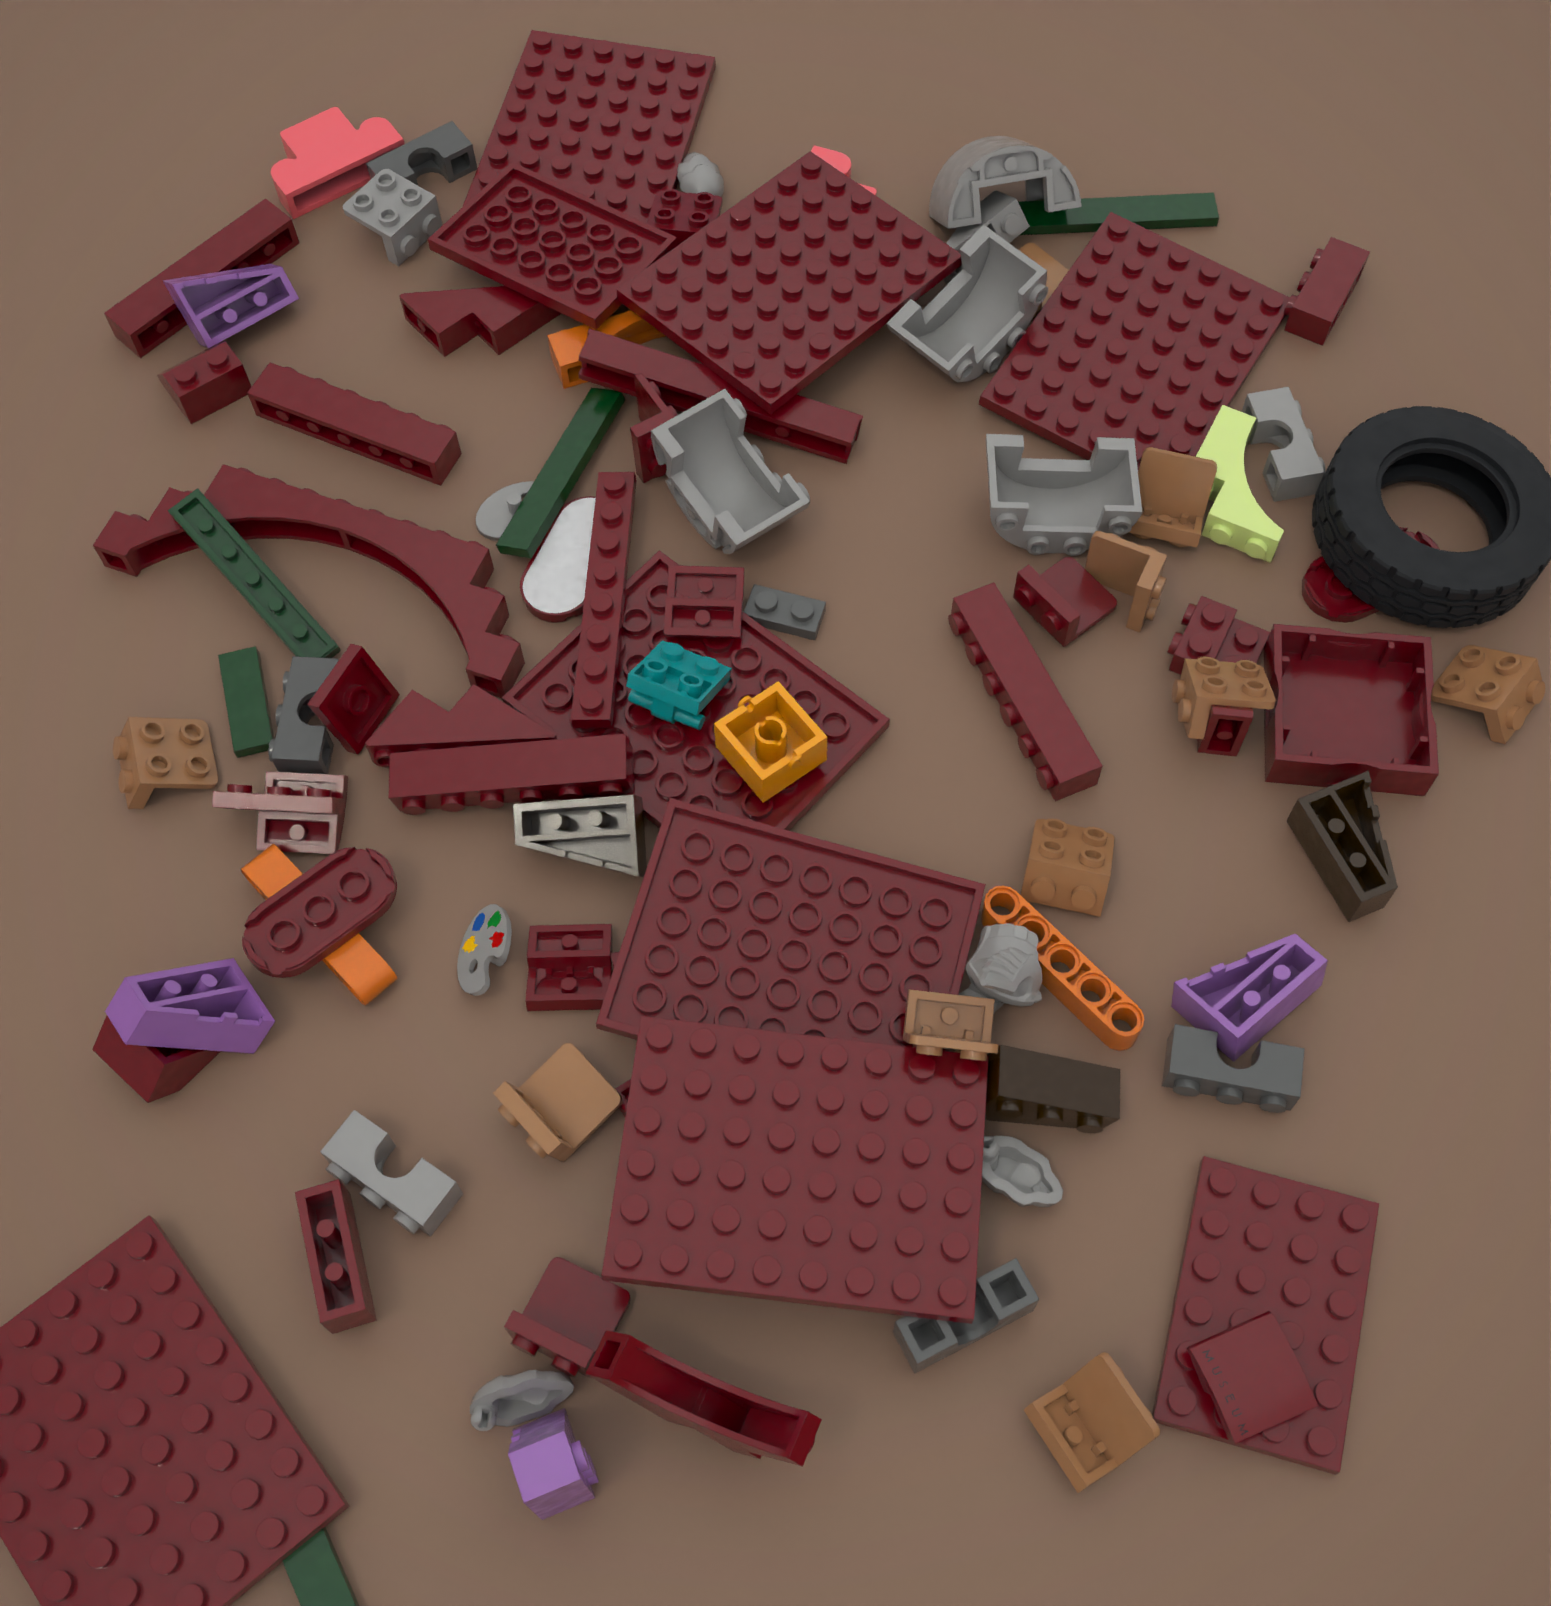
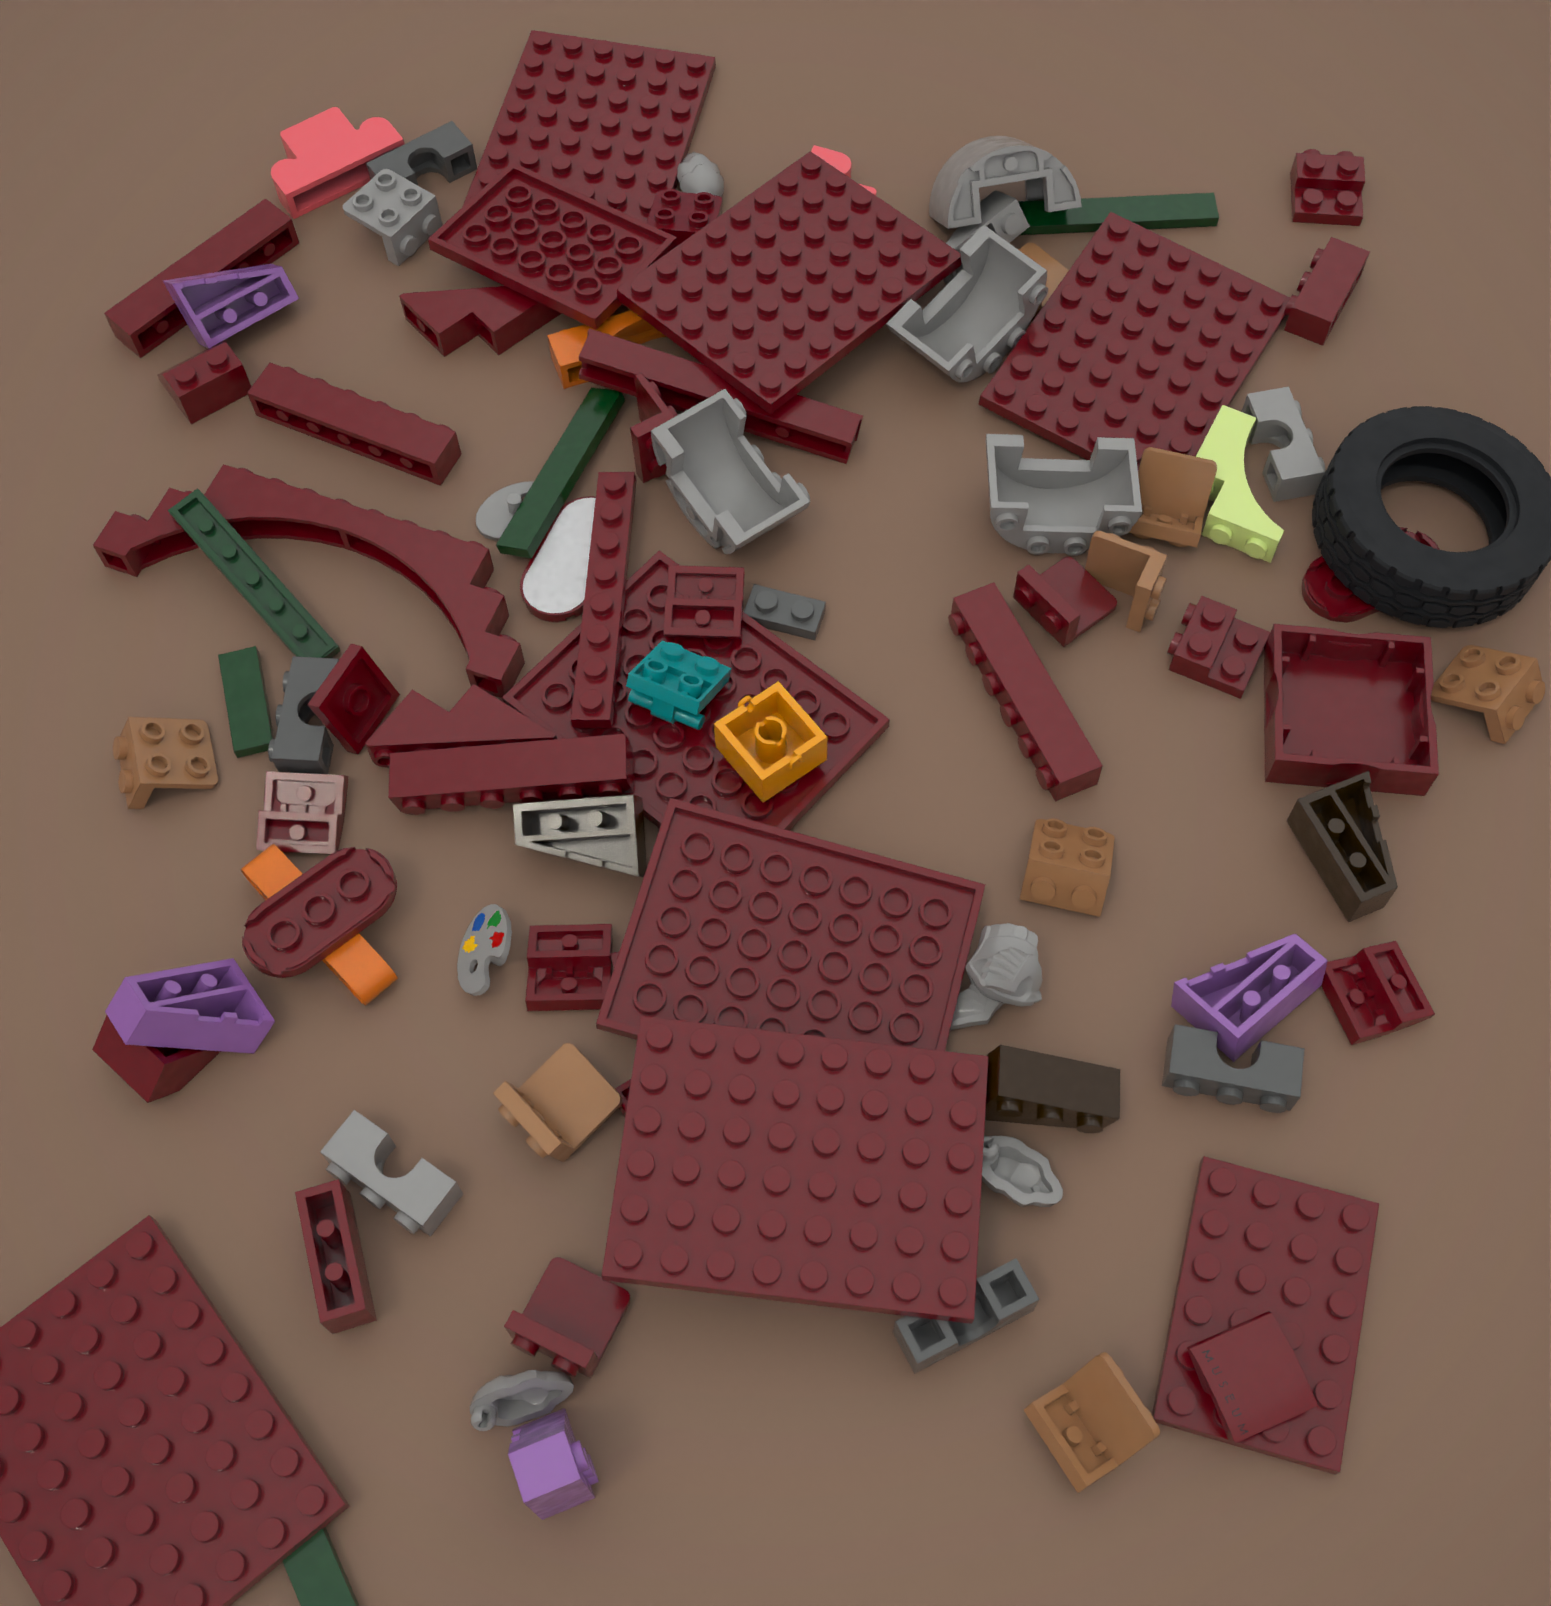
plate [212,784,344,815] -> none
dark red arch [585,1330,822,1467] -> none
medium nougat bracket [902,989,999,1061] -> none
orange beam [981,885,1144,1051] -> none
medium nougat bracket [1172,657,1276,739] -> none
dark red slope [1197,705,1253,757] -> none
none -> dark red plate [1290,149,1365,226]
none -> dark red slope [1321,941,1435,1045]

